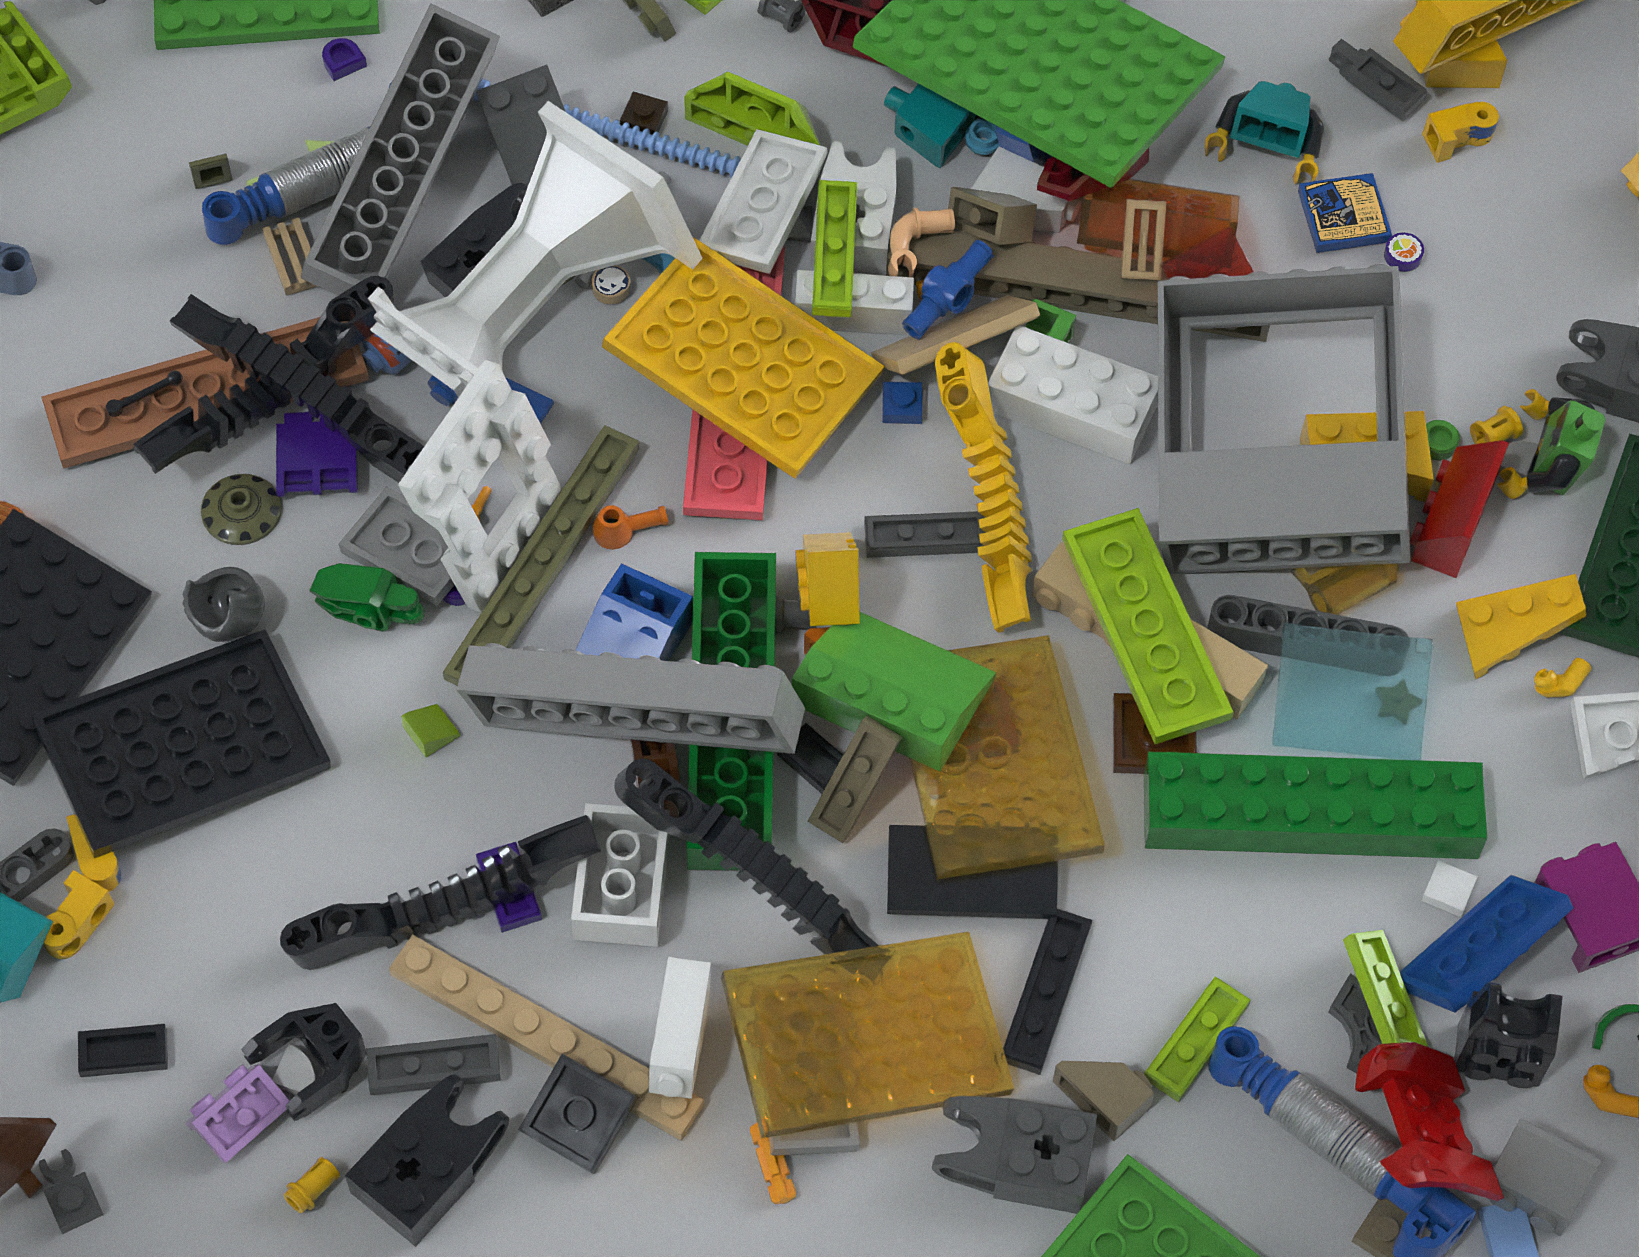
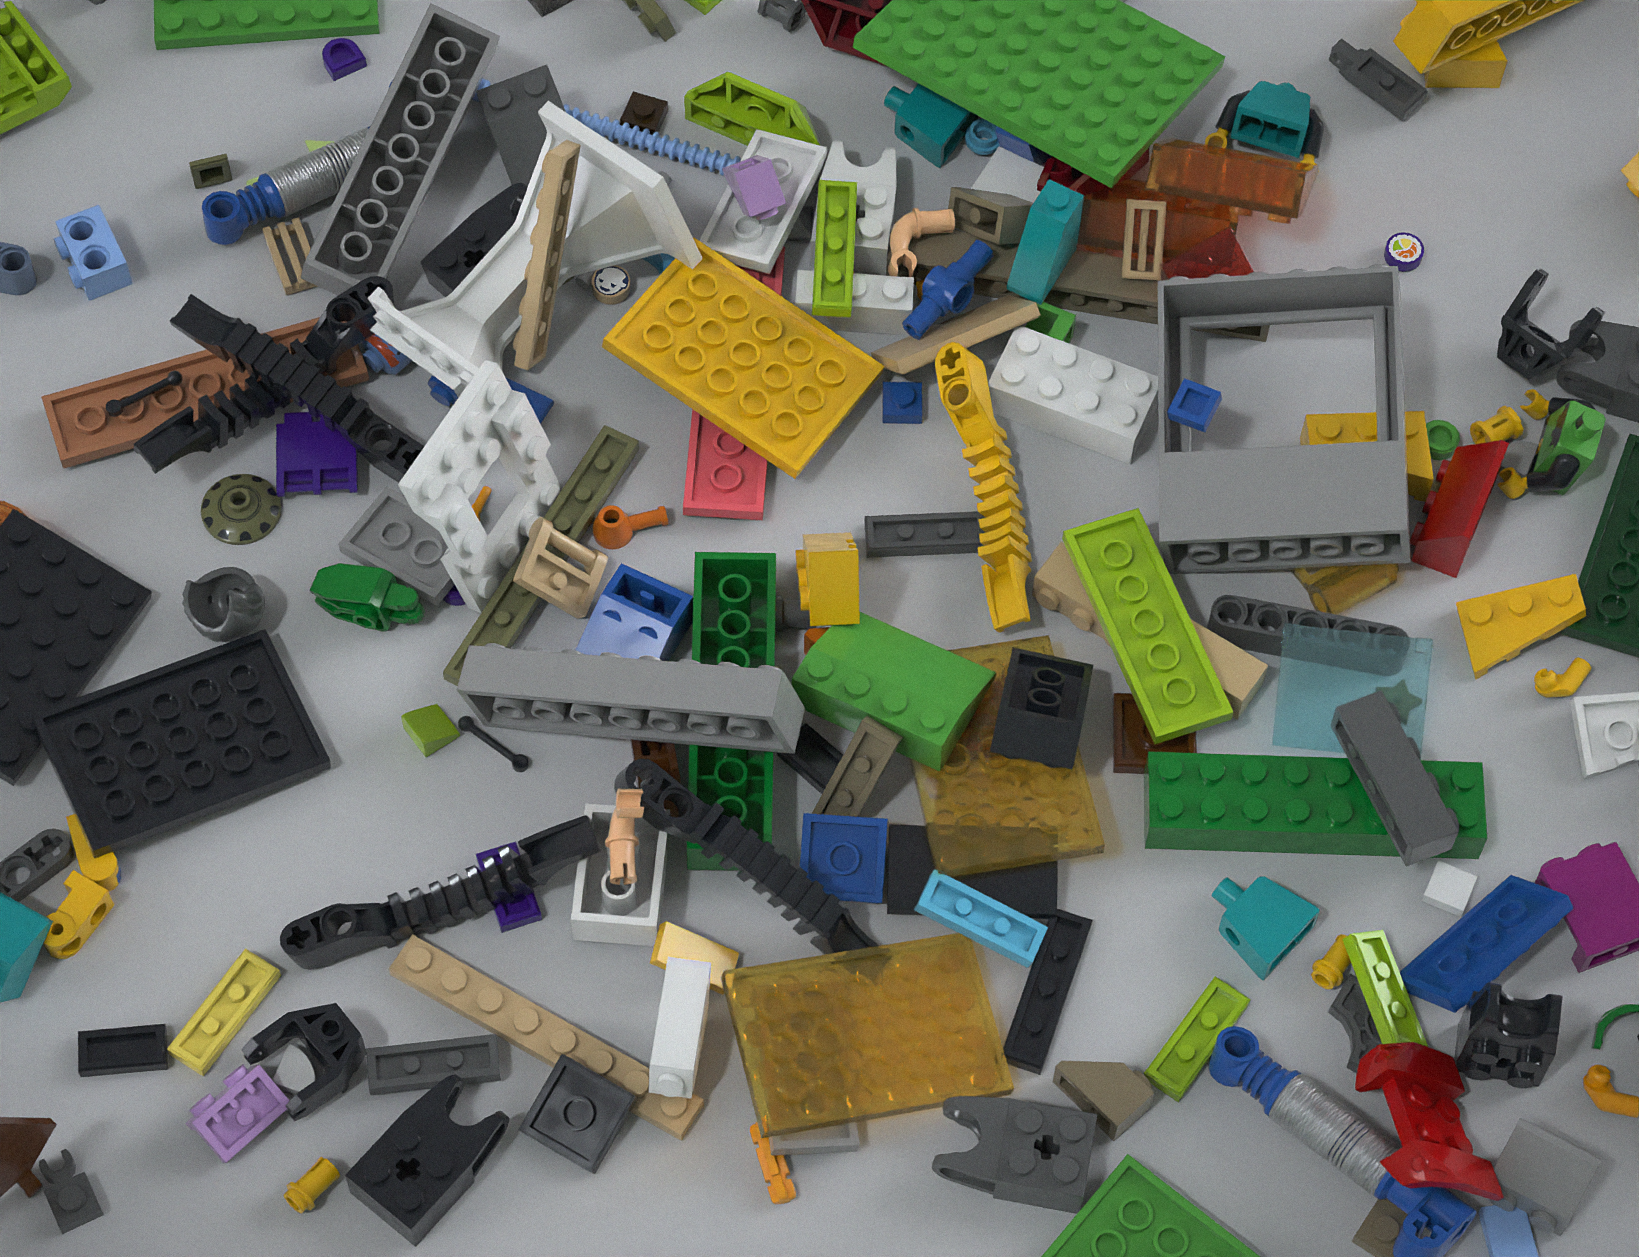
tile [1298,173,1392,253] -> none
yellow leg [1422,101,1499,163] -> none
none -> light blue brick [54,205,132,301]
none -> light yellow tile [167,948,281,1077]
none -> black hinge [458,716,529,772]
none -> tan plate [513,140,581,371]
none -> tan plate [513,517,608,619]
none -> light nougat piece [605,789,644,885]
none -> yellow tile [650,921,739,995]
none -> lavender slope [722,155,786,220]
none -> blue plate [800,813,888,903]
none -> medium azure plate [914,869,1048,968]
none -> black slope [990,647,1093,769]
none -> teal slope [1006,179,1084,305]
none -> clear orange slope [1145,138,1319,224]
none -> blue plate [1167,378,1222,432]
none -> teal torso [1212,876,1320,981]
none -> yellow pin [1311,934,1351,989]
none -> dark grey brick [1330,690,1459,867]
none -> black piece [1497,269,1605,380]

